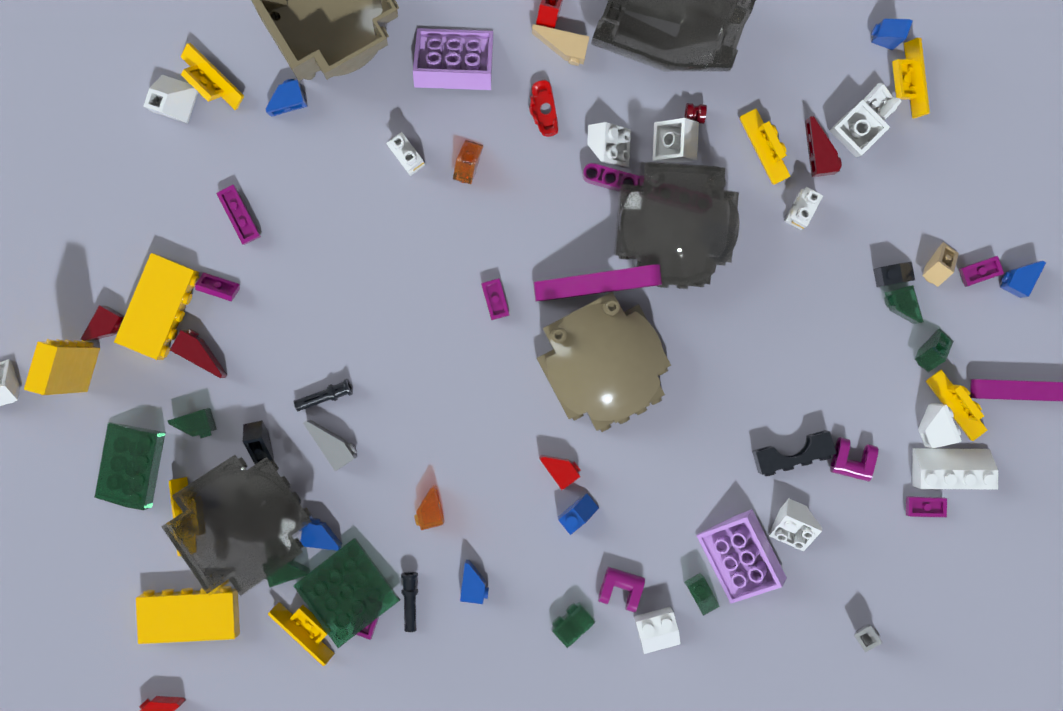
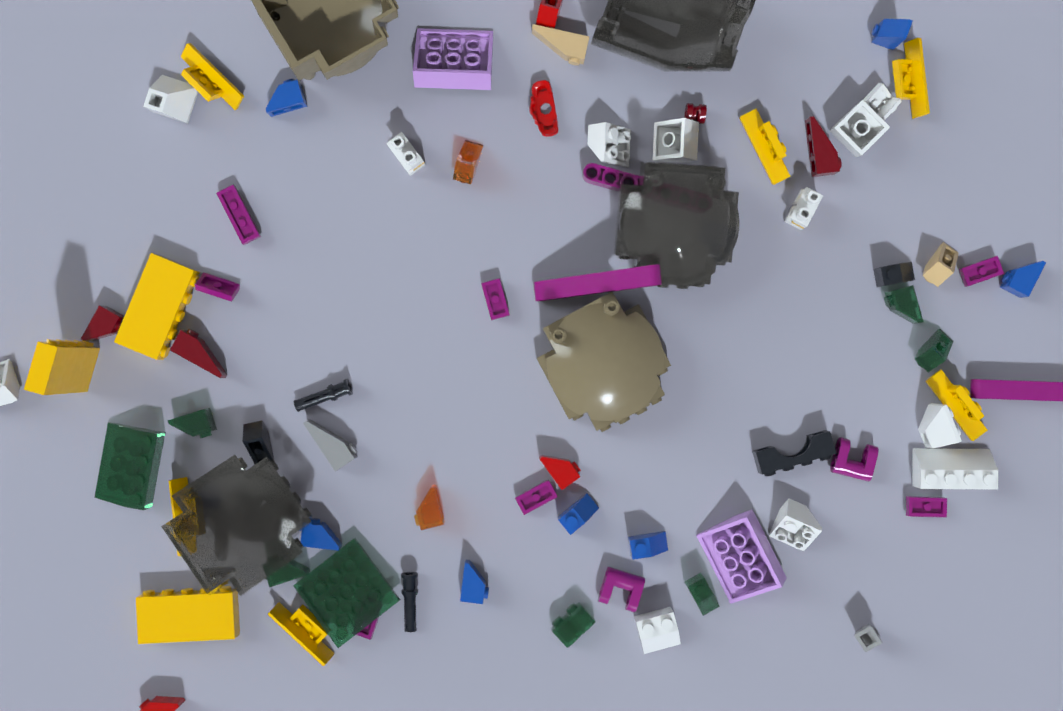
none -> magenta plate [515,479,558,515]
none -> blue slope [628,531,668,560]

